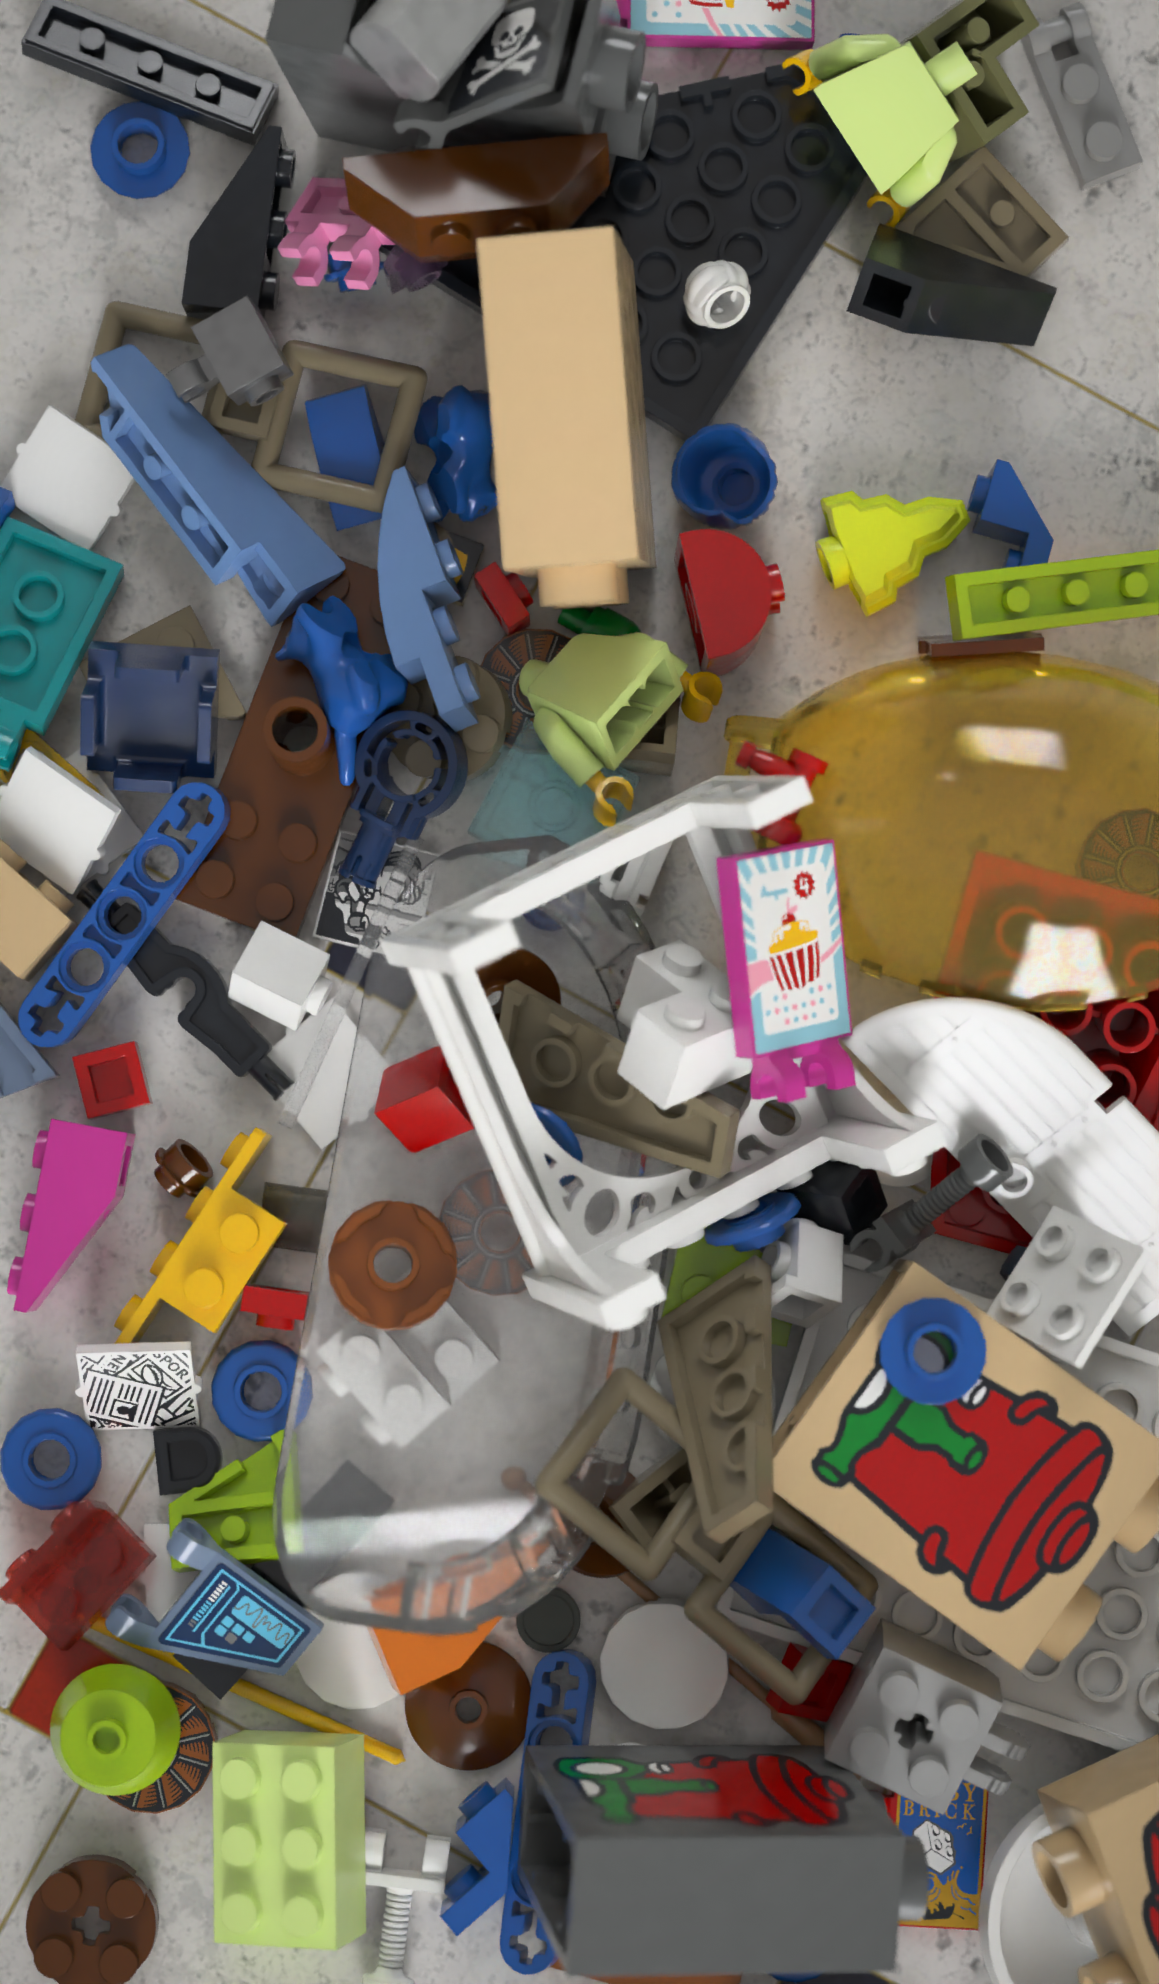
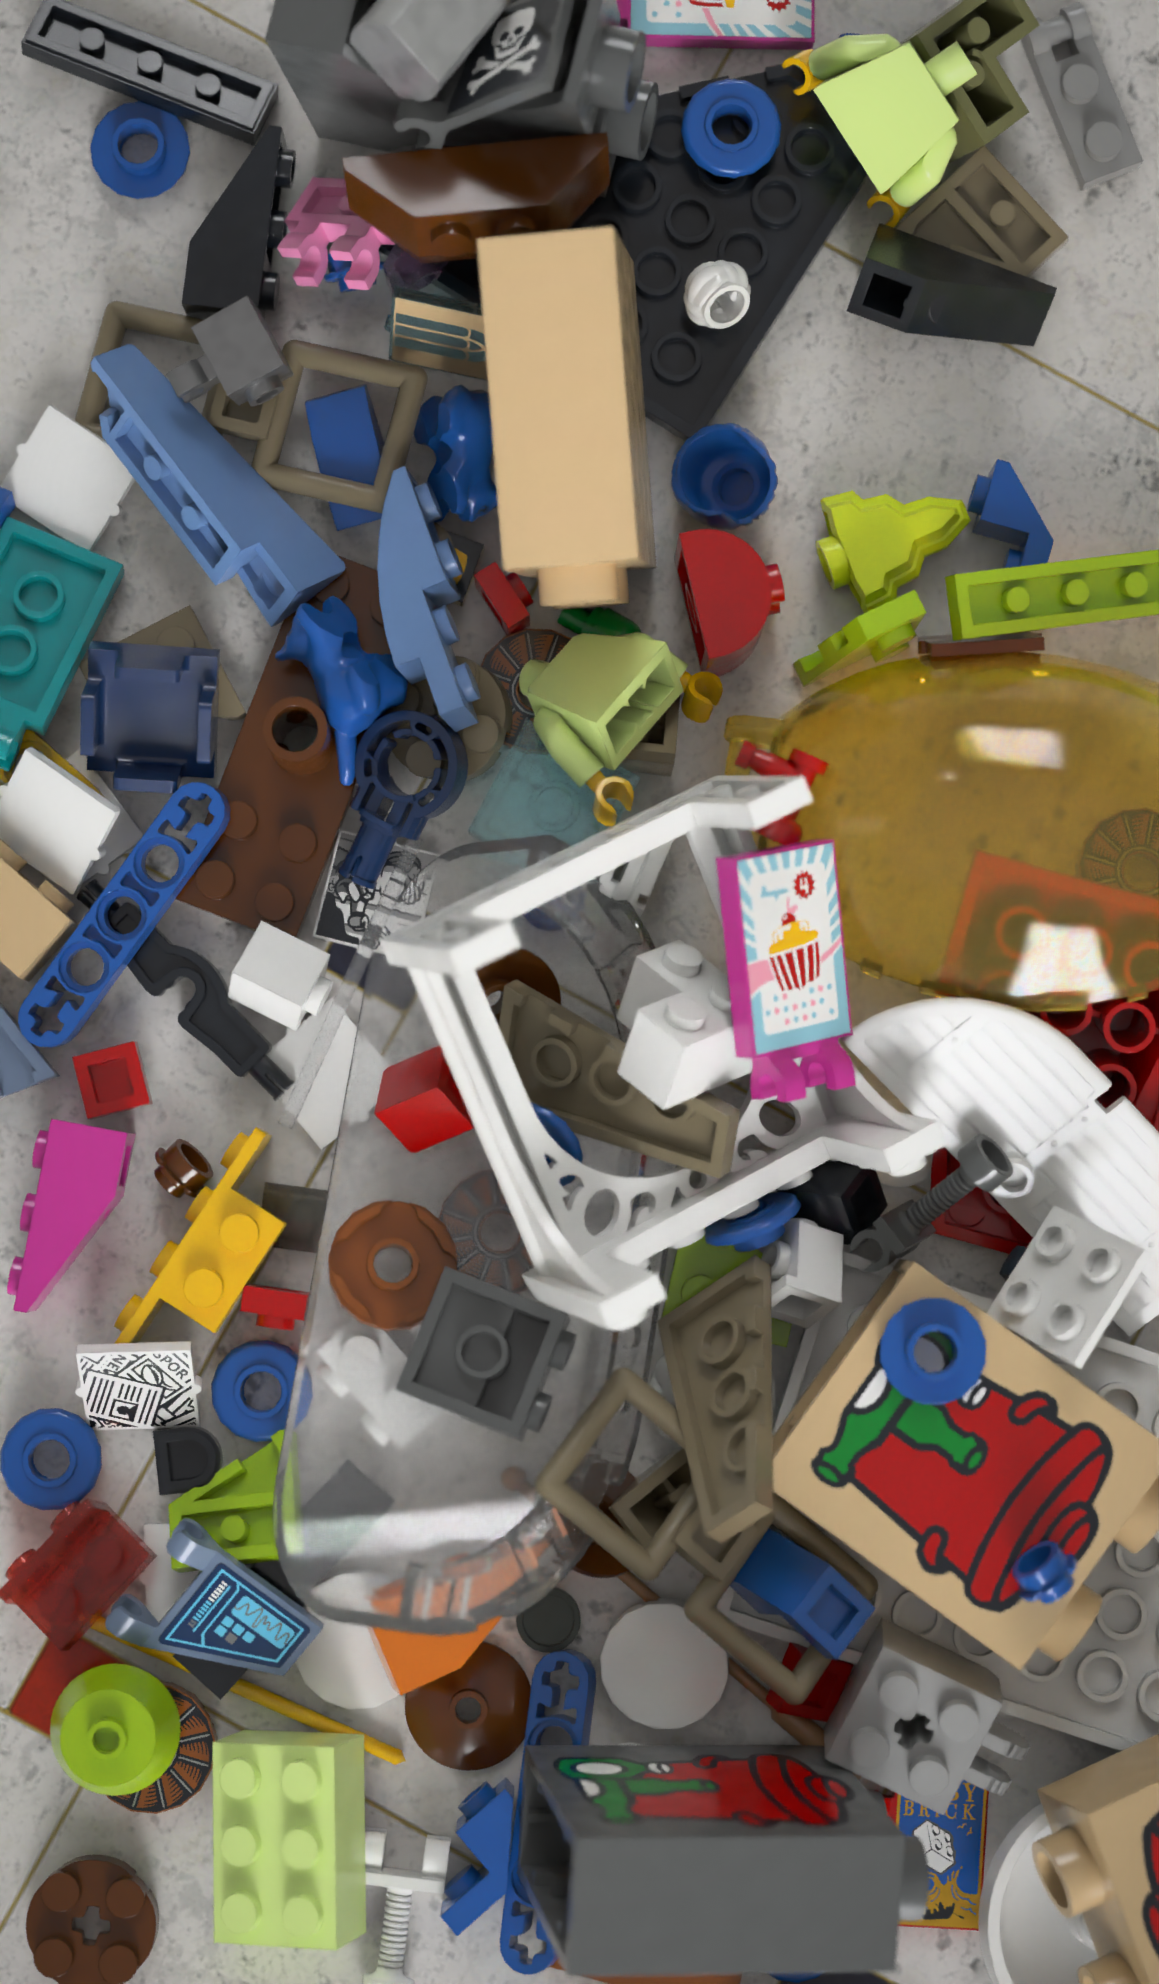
none -> piece [384,286,488,381]
none -> dark grey plate [396,1266,577,1442]
none -> blue piece [681,78,782,178]
none -> lime wing [793,589,926,687]
none -> blue plate [1012,1541,1077,1604]

